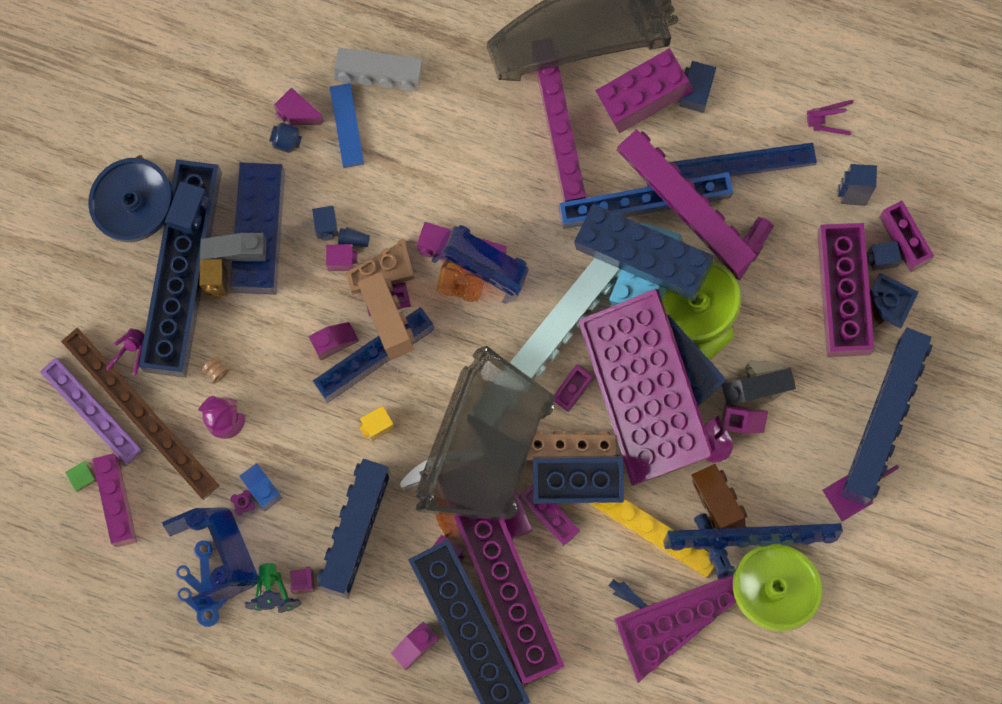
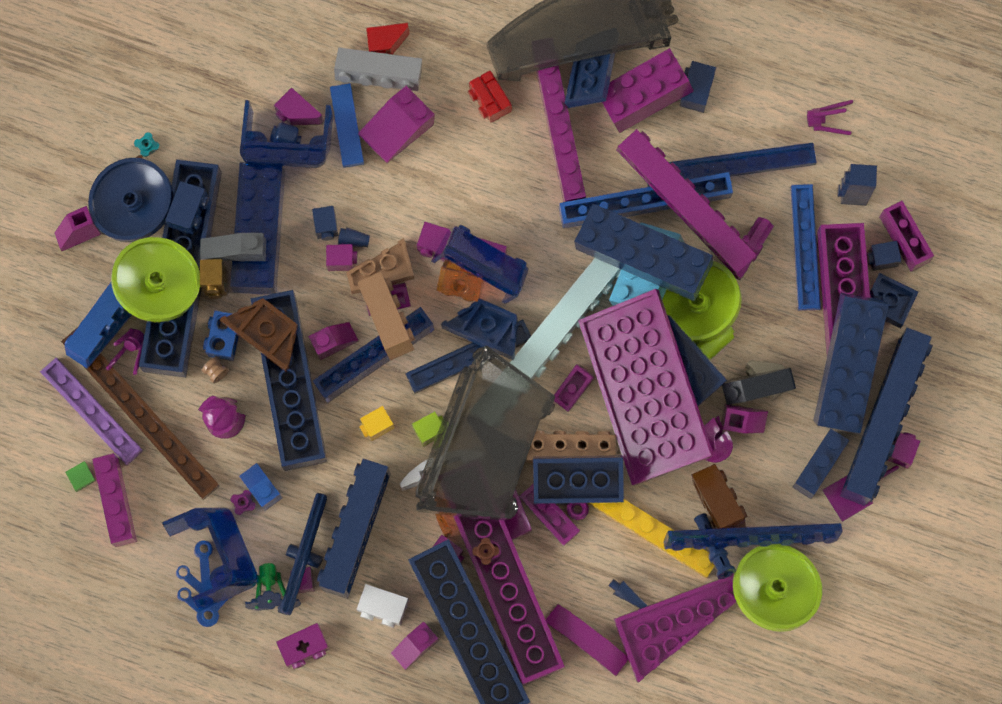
none -> magenta slope [54,206,101,251]
none -> blue wedge [65,282,132,369]
none -> lime dish [111,237,200,322]
none -> teal plate [134,132,159,157]
none -> blue brick [203,310,239,361]
none -> reddish brown wing [220,298,298,372]
none -> clear blue windscreen [240,100,333,168]
none -> dark blue brick [250,290,328,471]
none -> magenta brick [276,623,330,670]
none -> dark blue axle [280,493,327,616]
none -> dark blue hinge [286,544,323,569]
none -> white brick [357,584,409,628]
none -> magenta slope [358,86,435,163]
none -> red slope [366,23,410,55]
none -> dark blue tile [405,319,531,394]
none -> lime brick [412,411,448,447]
none -> dark blue wing [441,299,518,360]
none -> red brick [468,70,512,123]
none -> copper plate [472,538,500,565]
none -> magenta slope [546,604,628,676]
none -> dark blue plate [565,29,619,108]
none -> magenta plate [567,503,589,520]
none -> blue tile [790,184,821,311]
none -> dark blue brick [792,428,849,499]
none -> dark blue brick [813,293,889,434]
none -> magenta brick [888,432,920,469]

